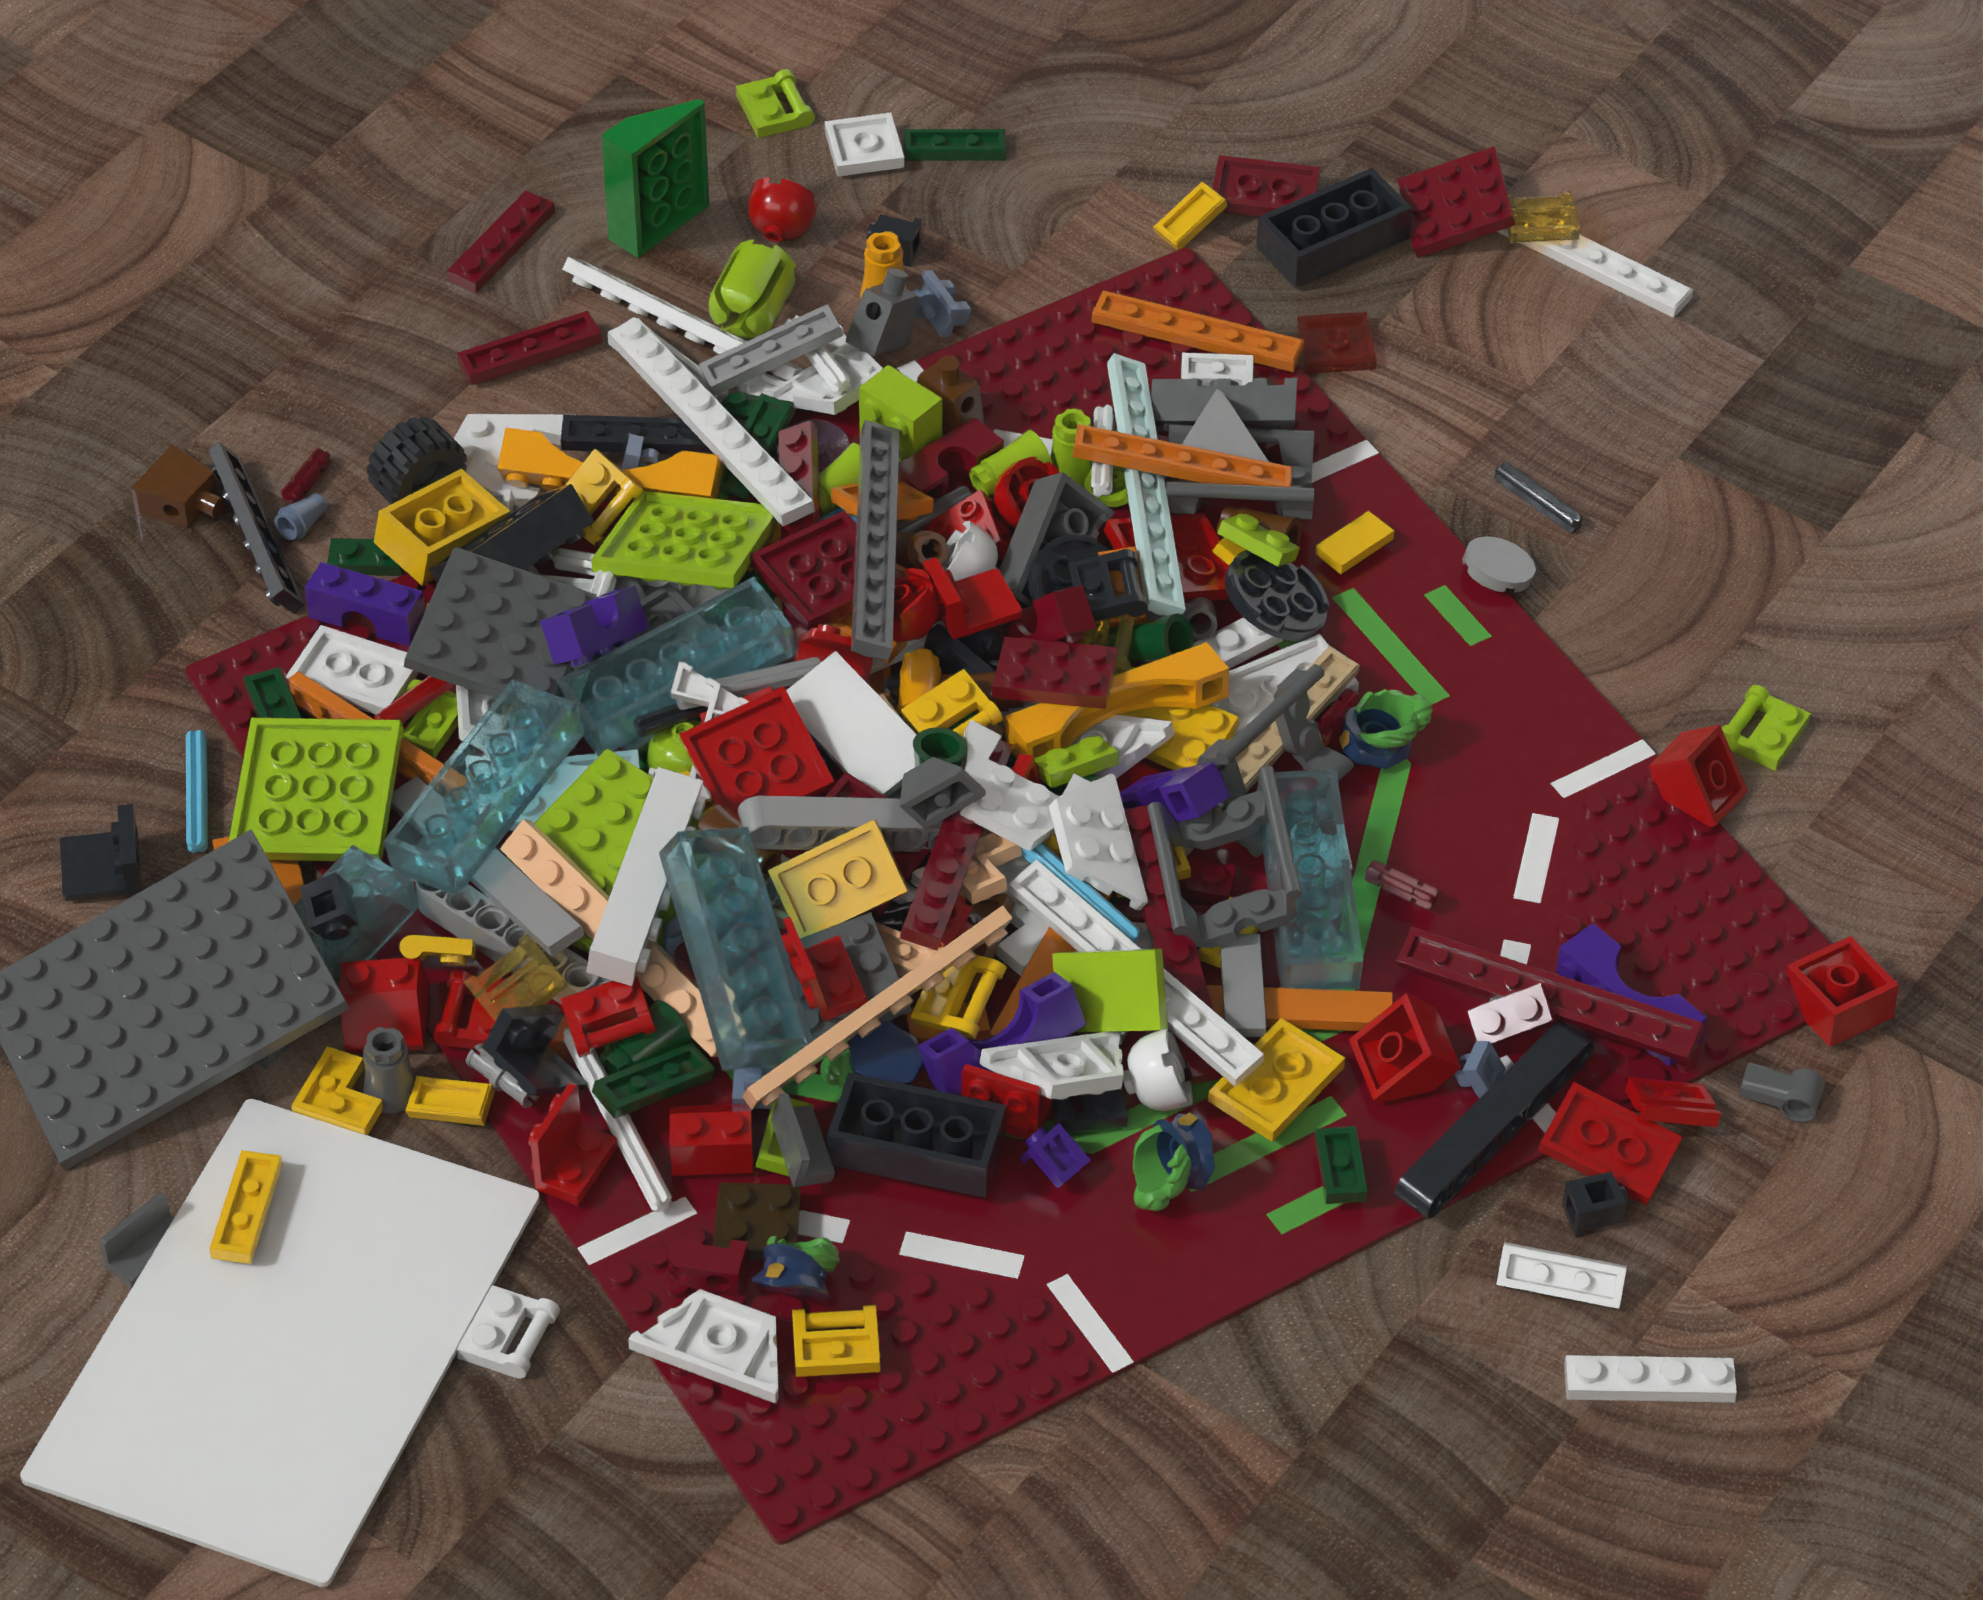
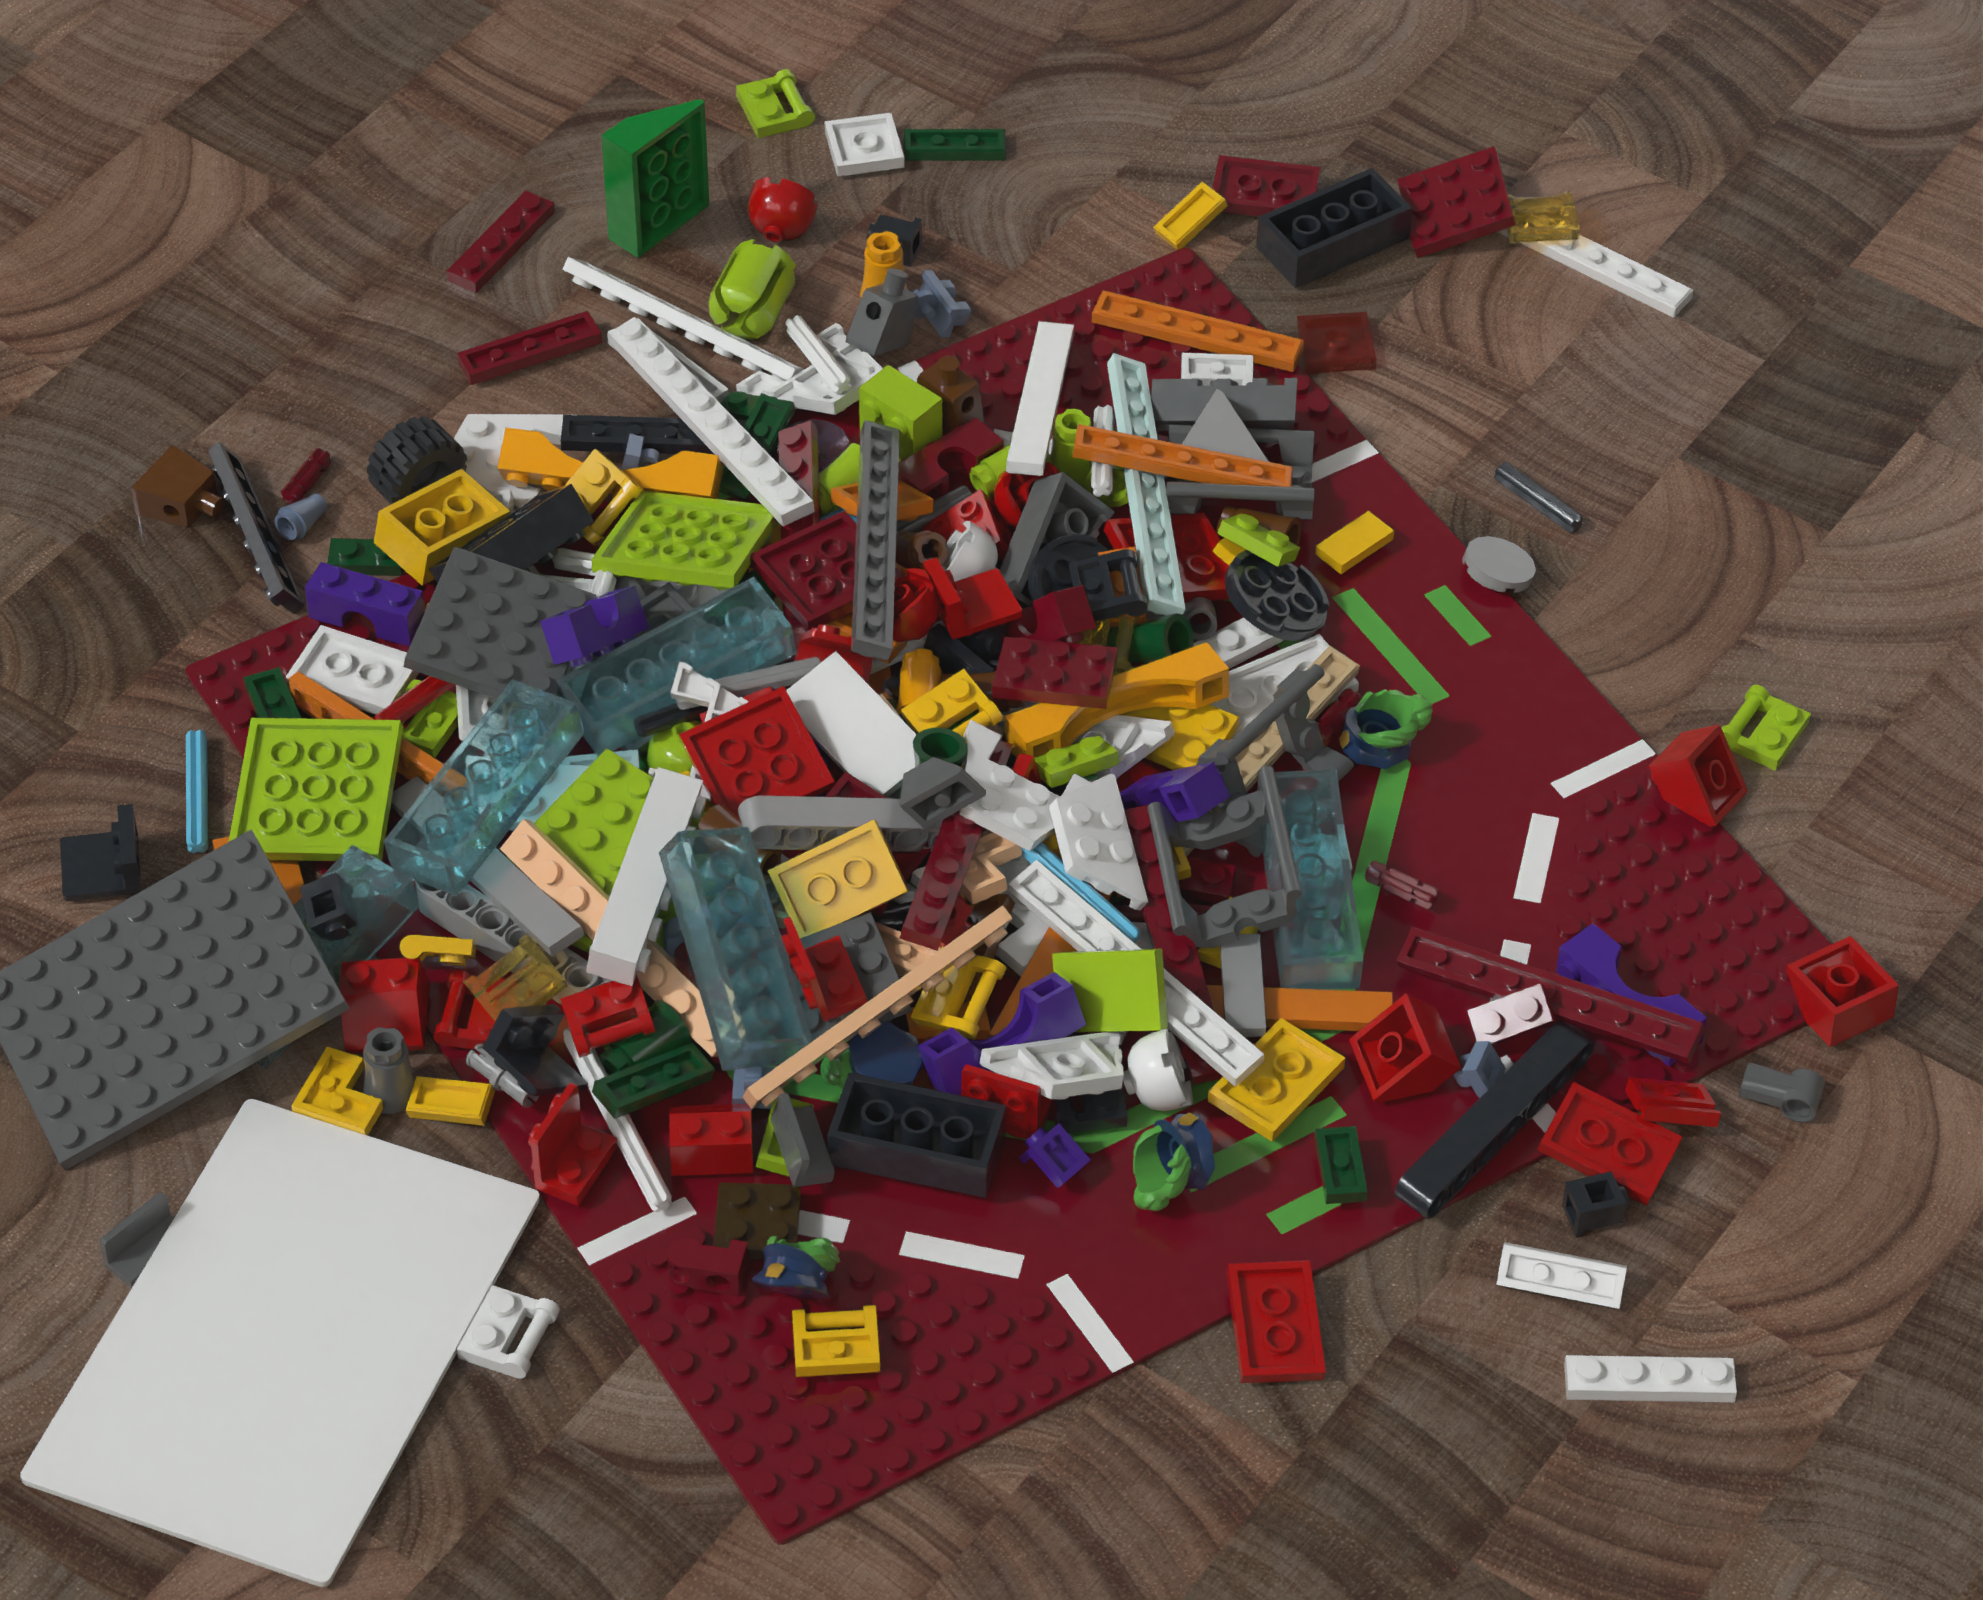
yellow plate [209,1150,283,1264] -> none
white wing [628,1289,778,1403] -> none
light grey plate [699,304,844,396] -> none
none -> white tile [1006,322,1074,476]
none -> red plate [1226,1260,1326,1383]

